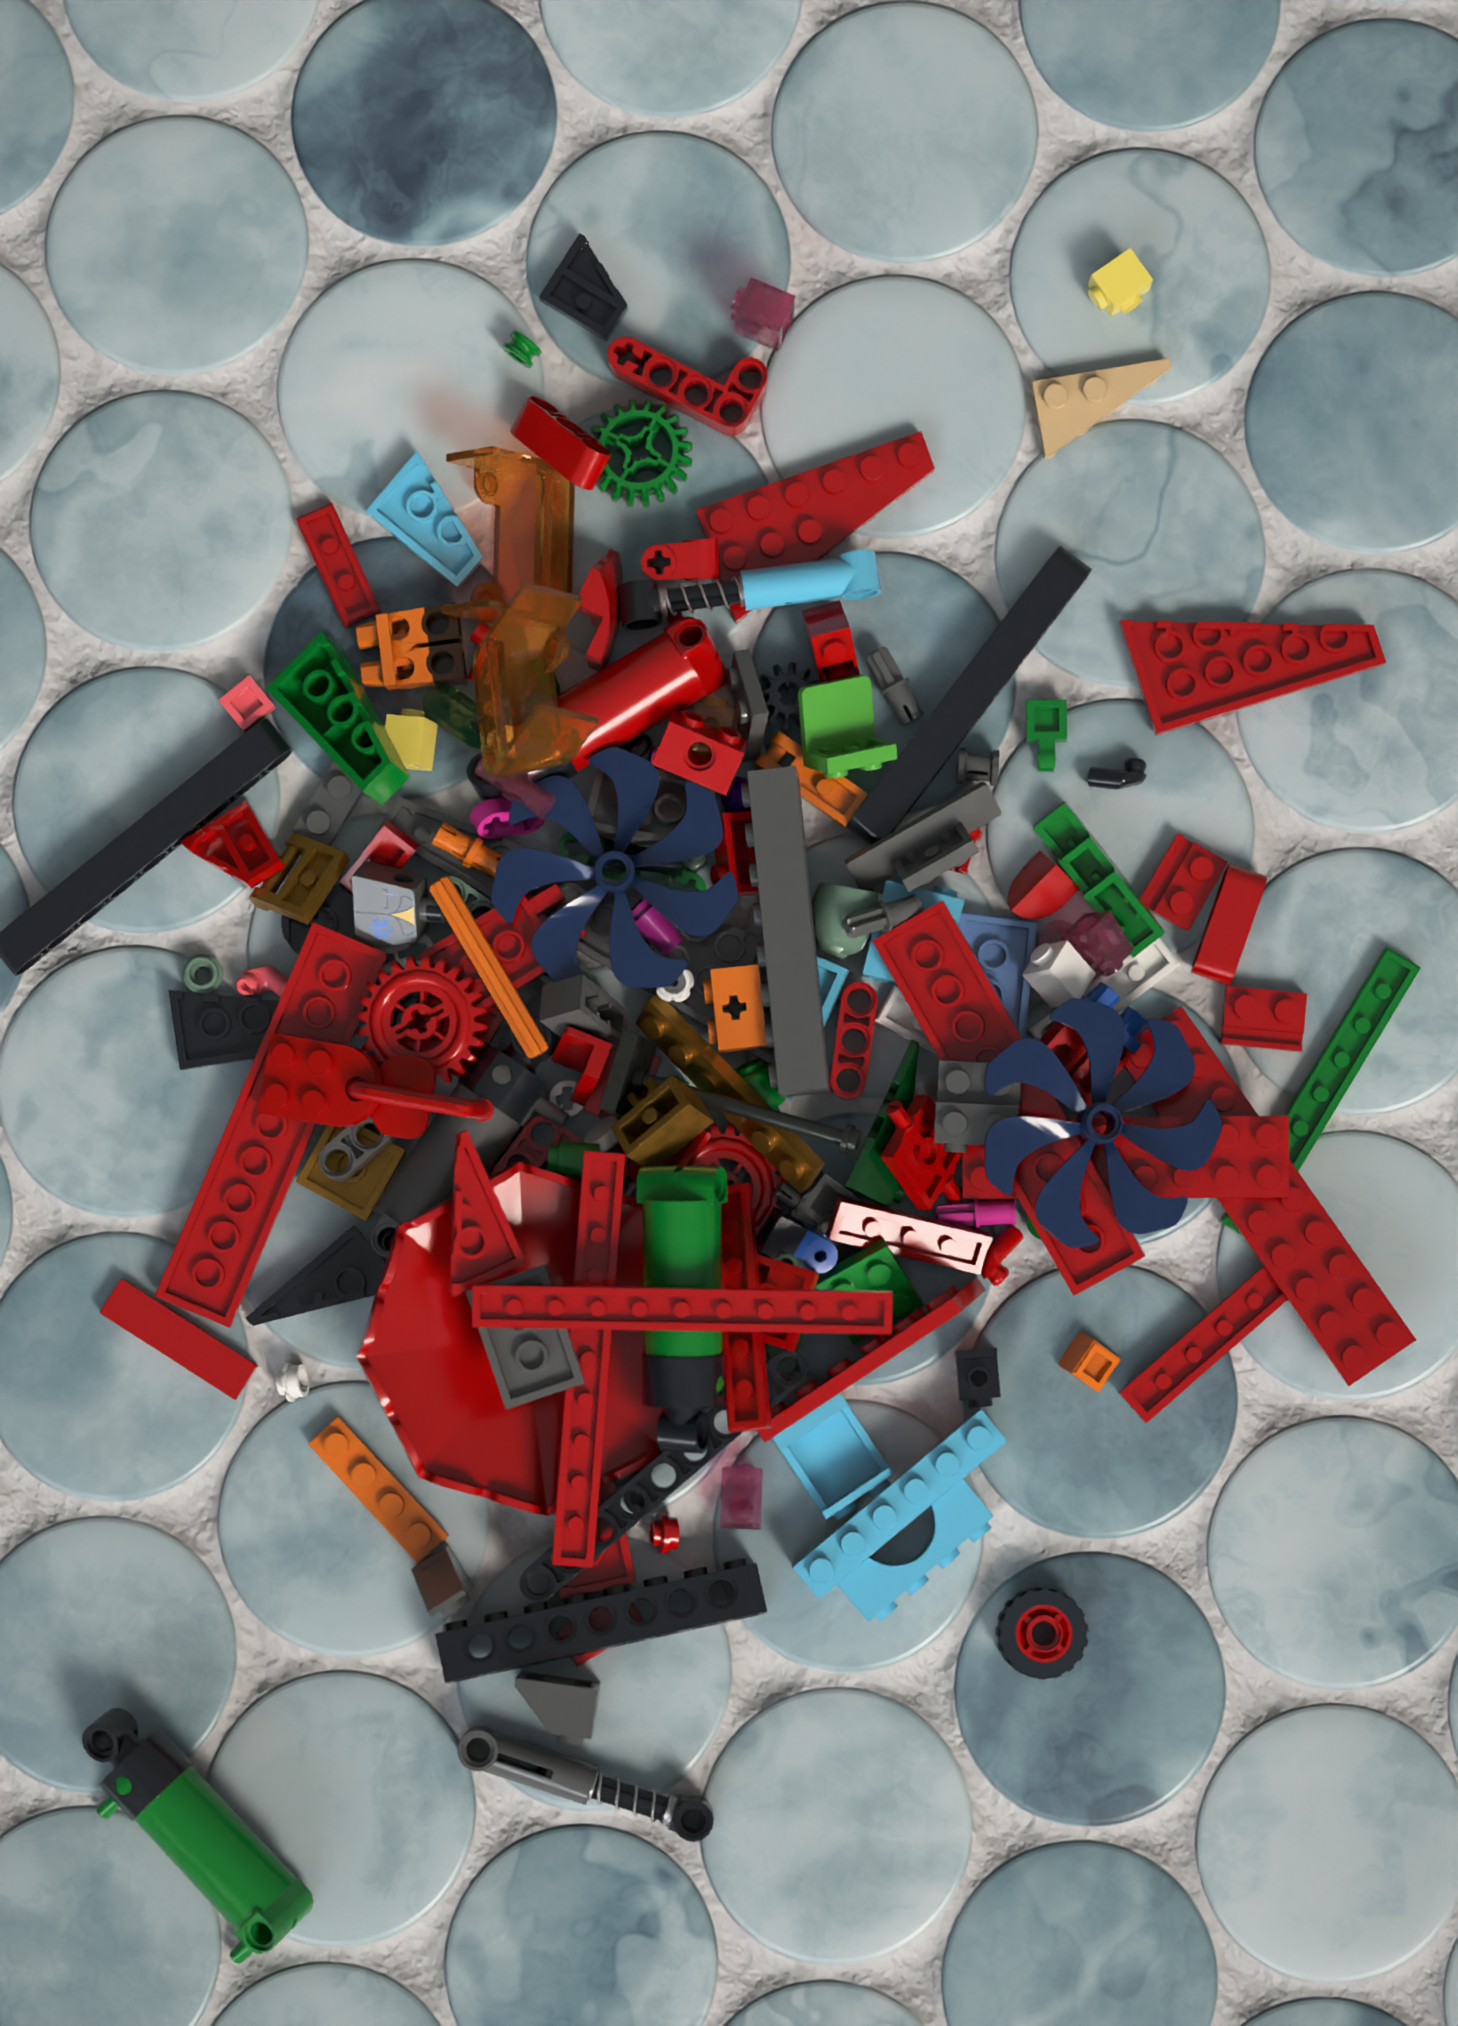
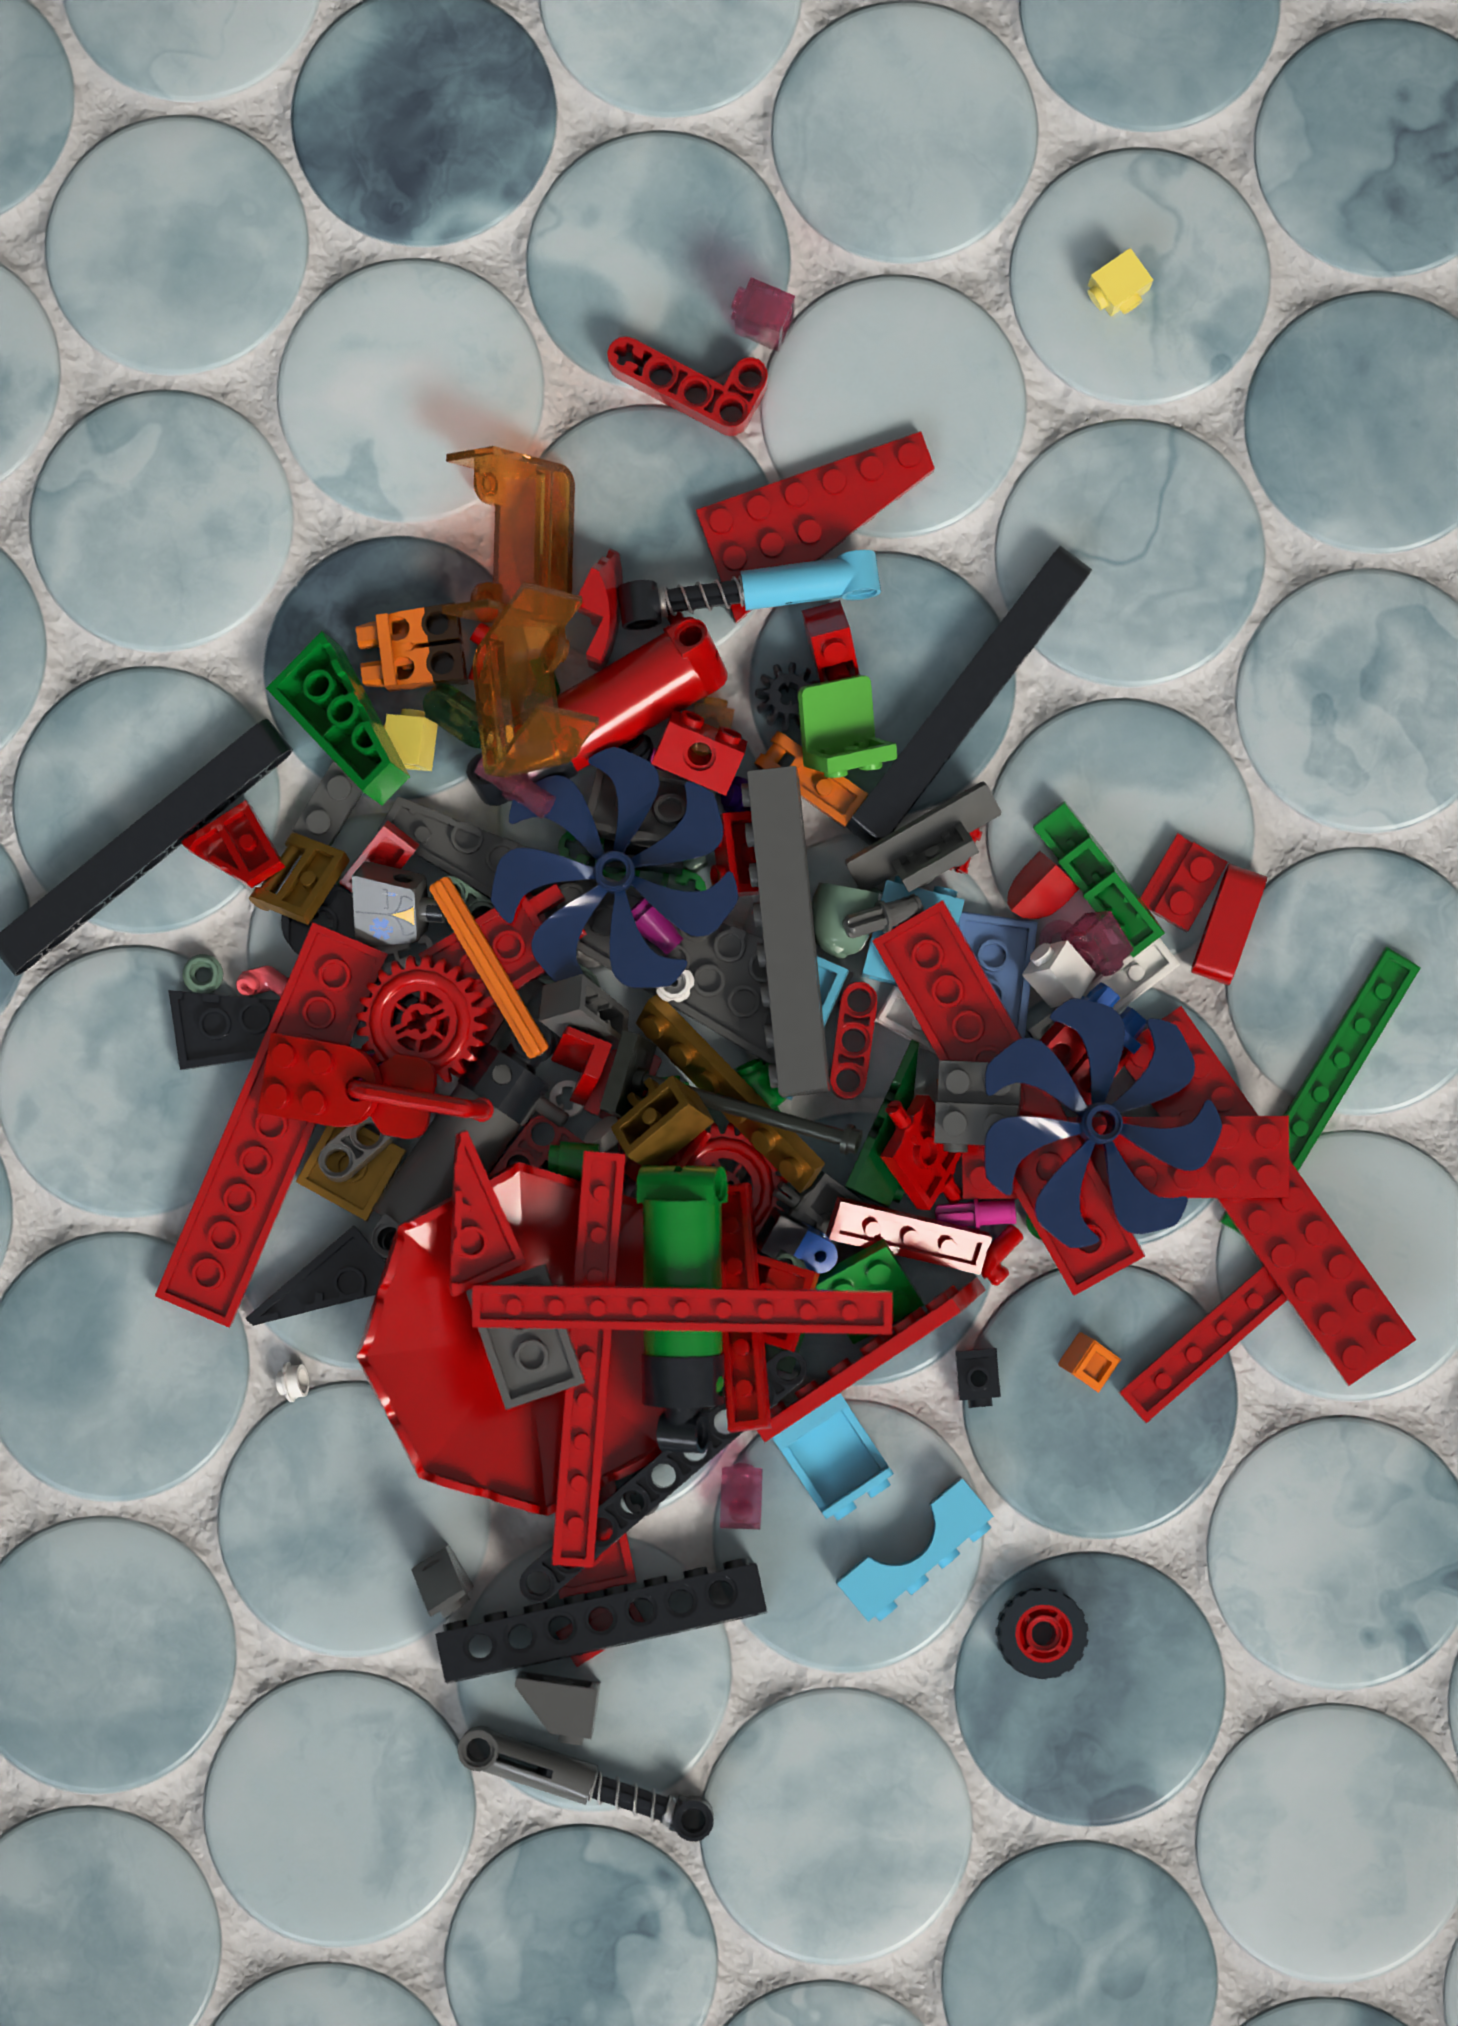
green piece [82,1708,313,1964] -> none
red tile [99,1279,259,1400] -> none
coral plate [218,675,276,733] -> none
red tile [296,503,382,629] -> none
orange plate [308,1416,449,1564] -> none
medium azure wing [366,451,484,589] -> none
orange pin [432,822,503,879] -> none
dark pink beam [470,796,546,839] -> none
green bush [501,330,542,368] -> none
red beam [510,395,612,490] -> none
black wing [539,233,628,342] -> none
green gear [591,399,693,507] -> none
red piece [641,538,720,581] -> none
red plate [649,1513,679,1554] -> none
orange brick [703,964,767,1053] -> none
dark grey wing [725,649,769,761] -> none
medium azure arch [792,1408,1007,1599] -> none
dark grey axle [866,647,924,726] -> none
dark grey bush [956,748,999,786] -> none
green plate [1025,700,1067,772] -> none
tan wing [1031,358,1171,459] -> none
black arm [1088,758,1147,790] -> none
red wing [1119,620,1386,736] -> none
red plate [1220,986,1307,1053] -> none

